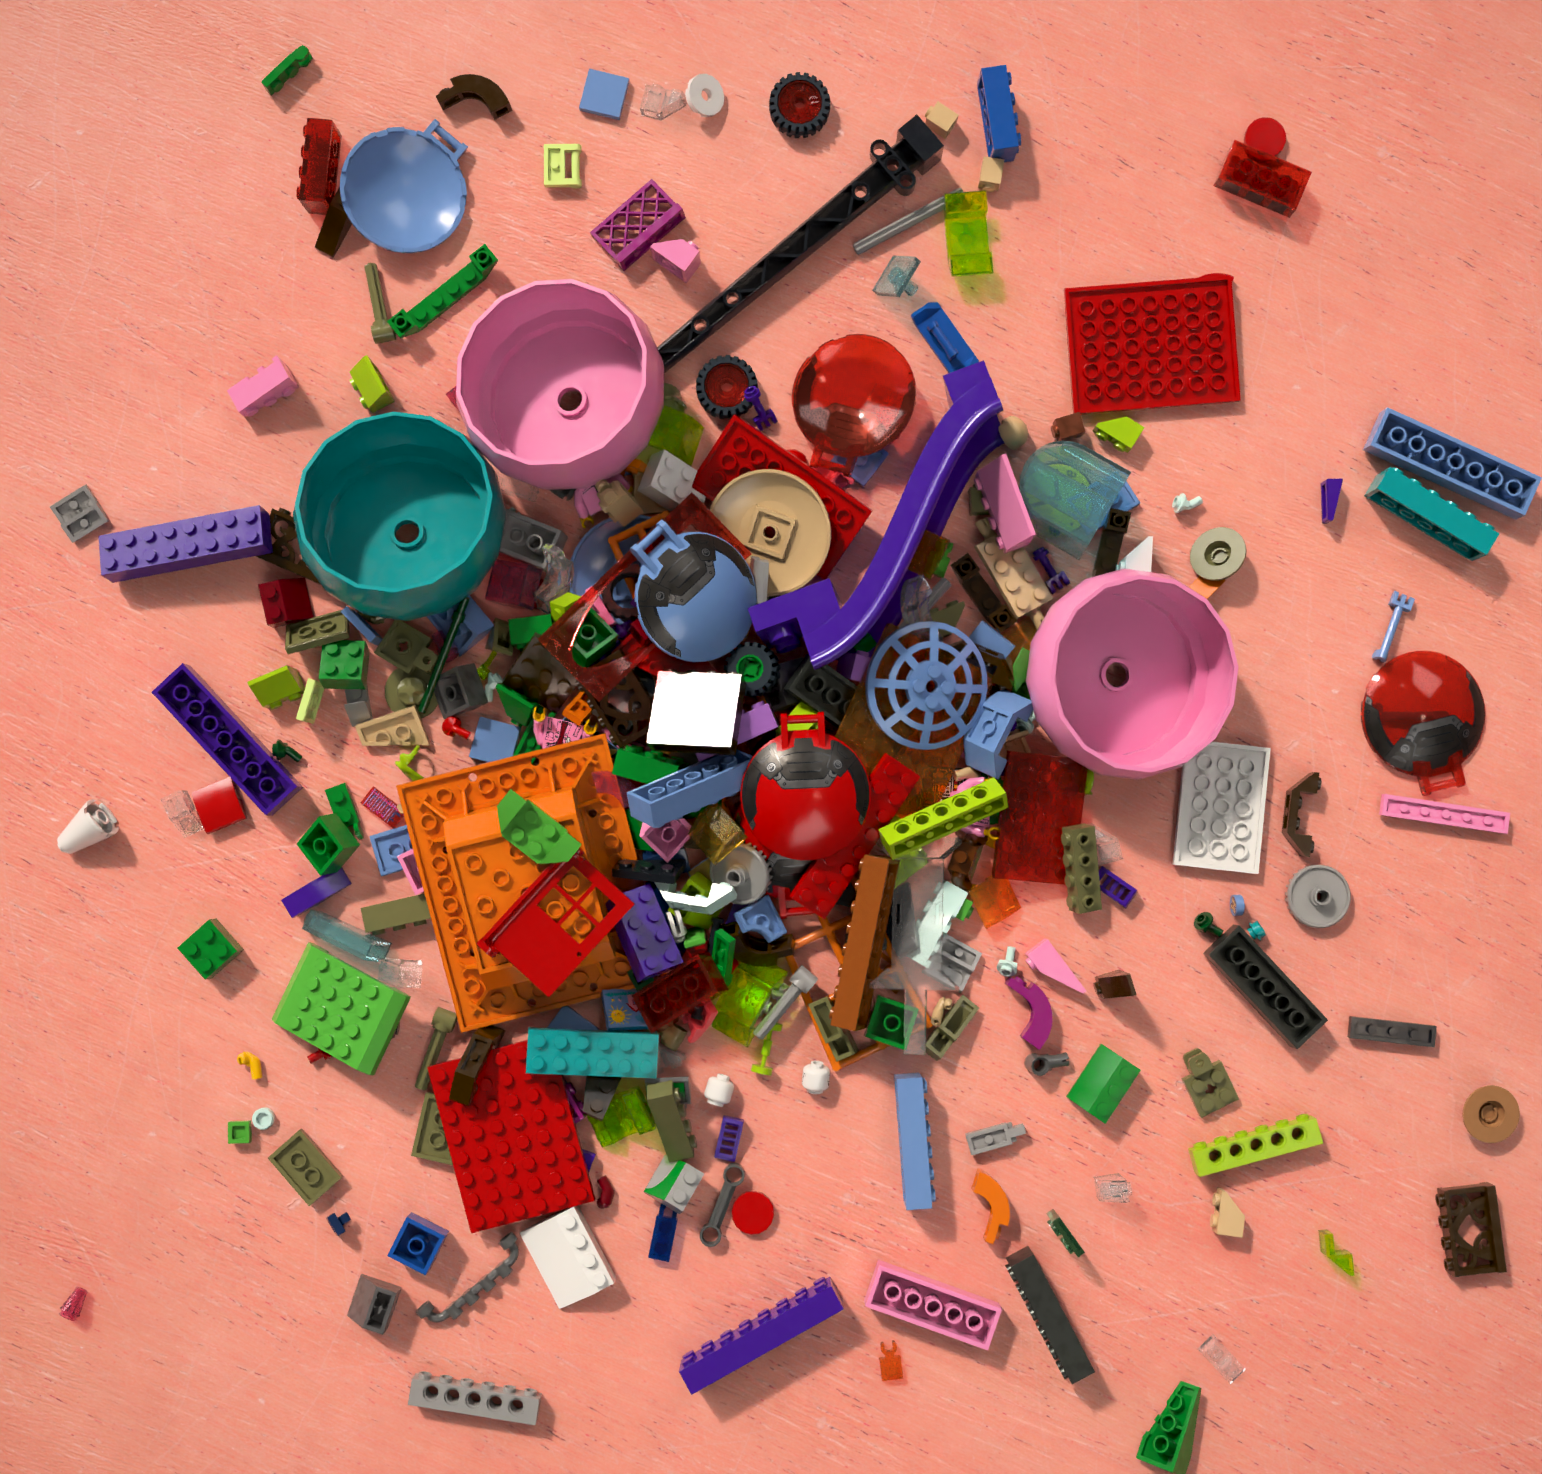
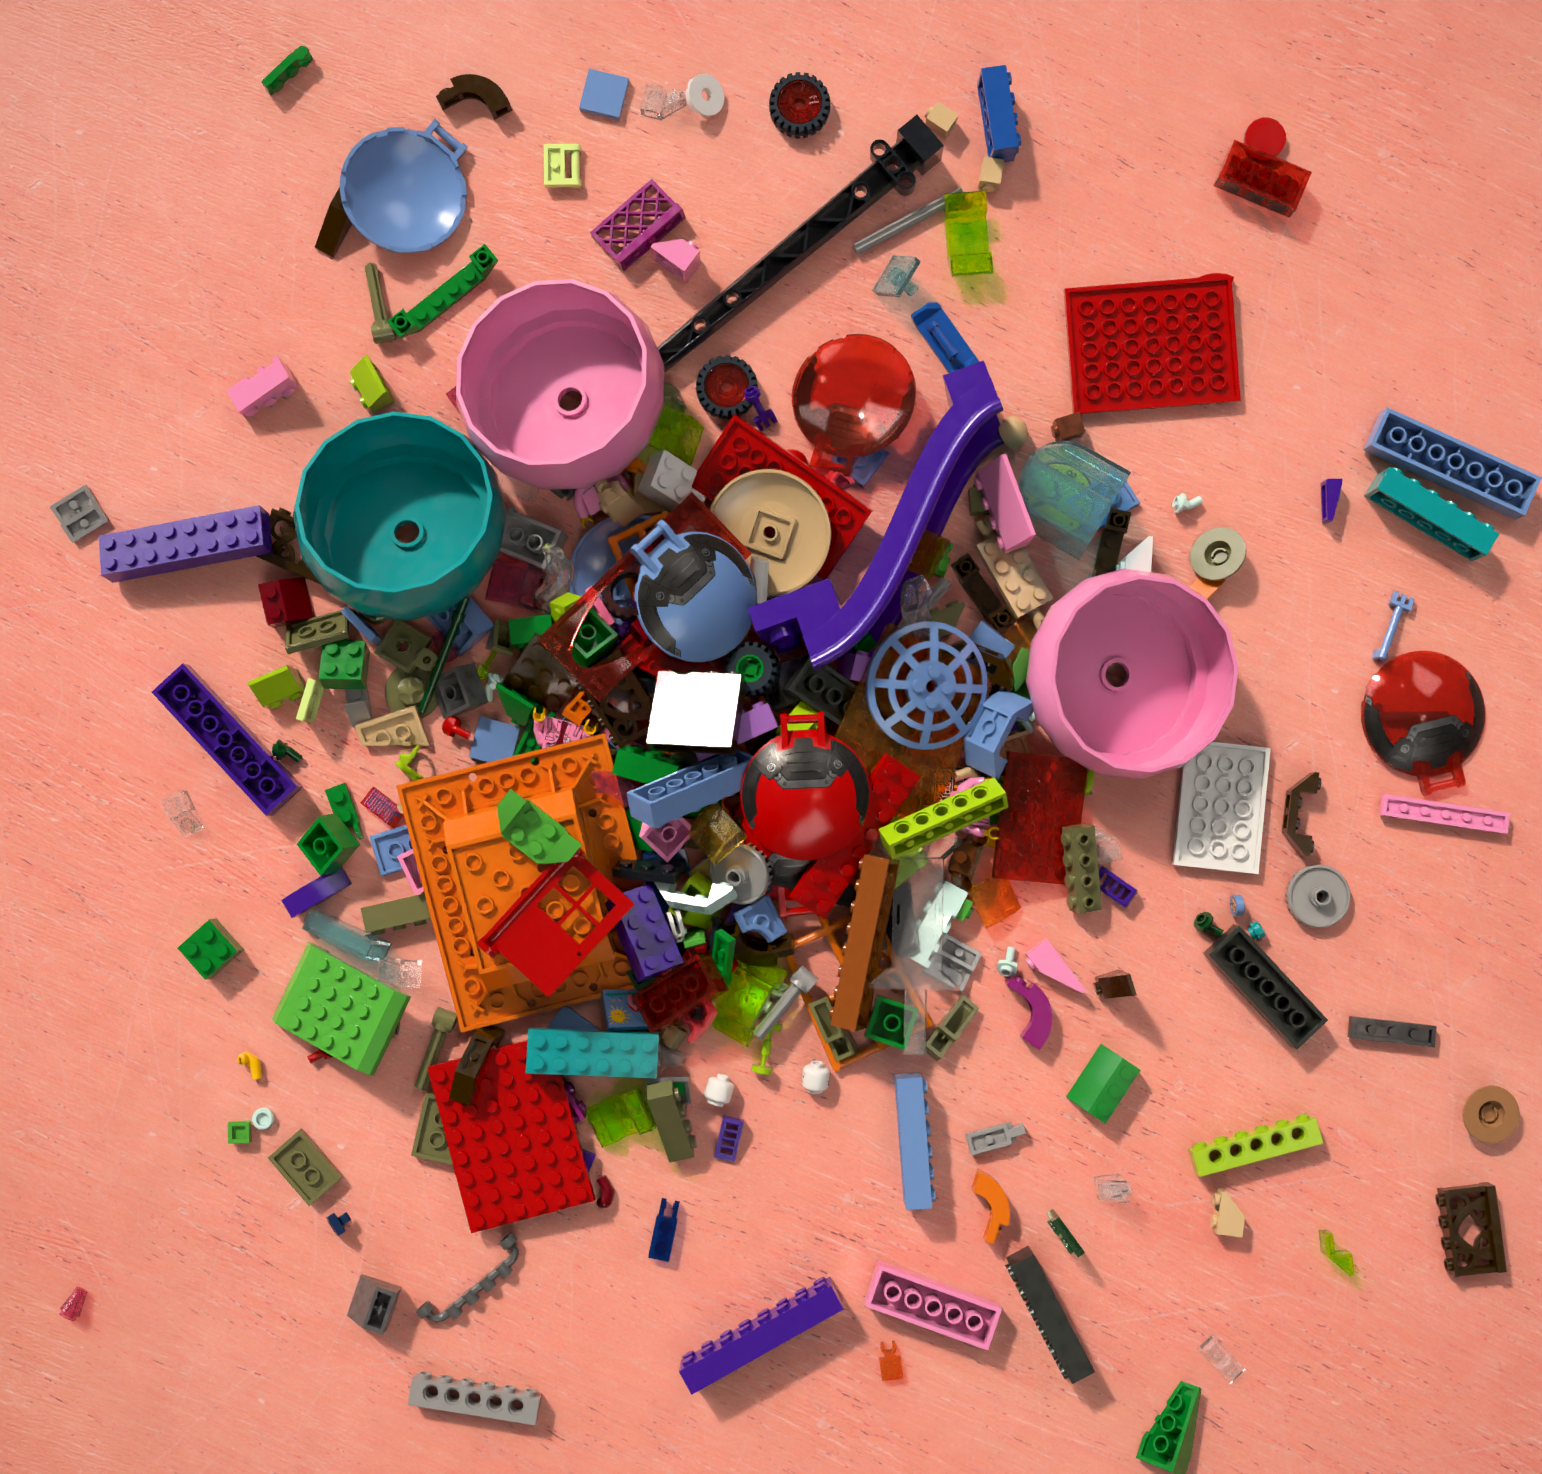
white cone [57,799,119,854] -> none
red slope [191,777,247,834] -> none
clear red brick [296,118,342,215] -> none
blue brick [387,1212,449,1275] -> none
white slope [520,1206,616,1309] -> none
dark brown wing [582,1076,622,1122] -> none
light grey slope [644,1155,704,1214] -> none
dark grey piece [700,1163,745,1247] -> none
red tile [732,1191,774,1235] -> none
tan arm [931,997,952,1026] -> none
dark grey pin [1024,1052,1069,1076] -> none
dark purple hinge [1033,547,1070,594] -> none
lime slope [1093,416,1145,453] -> none
olive plate [1181,1048,1239,1118] -> none

